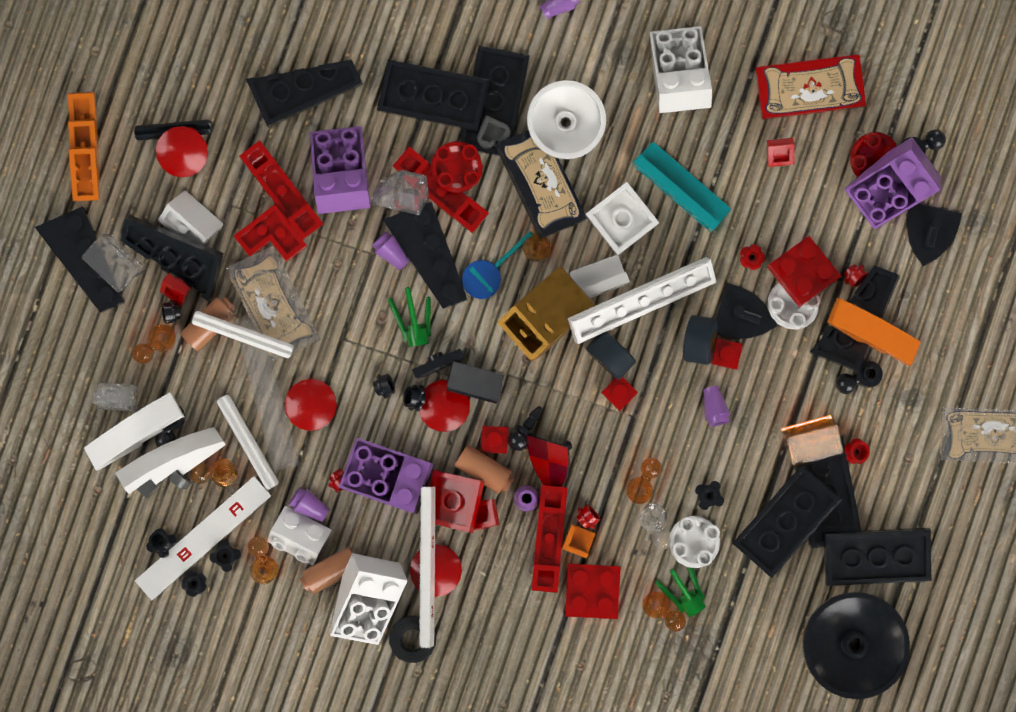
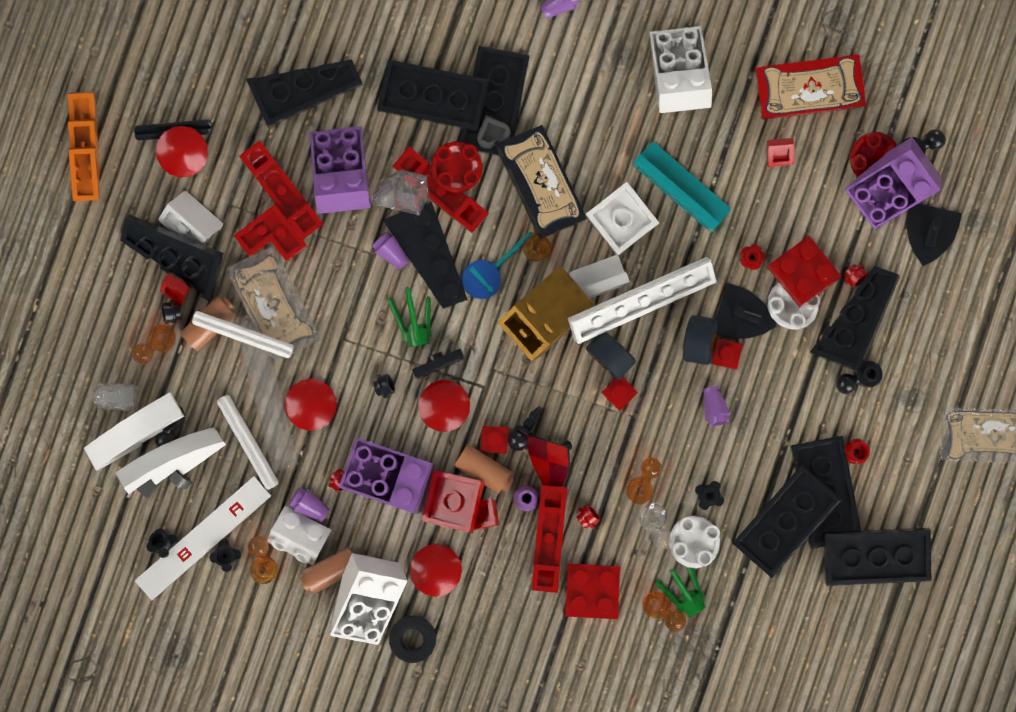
black wing [35,206,125,313] -> none
clear panel [82,233,147,292] -> none
black plate [181,570,207,597] -> none
clear orange plate [190,459,238,487] -> none
black plate [403,385,426,411] -> none
white tile [420,487,435,648] -> none
black panel [446,361,504,404] -> none
white dish [527,80,606,159] -> none
orange panel [562,524,596,558] -> none
clear orange panel [781,415,843,466] -> none
black dish [802,592,910,699] -> none
orange slope [827,298,921,366] -> none

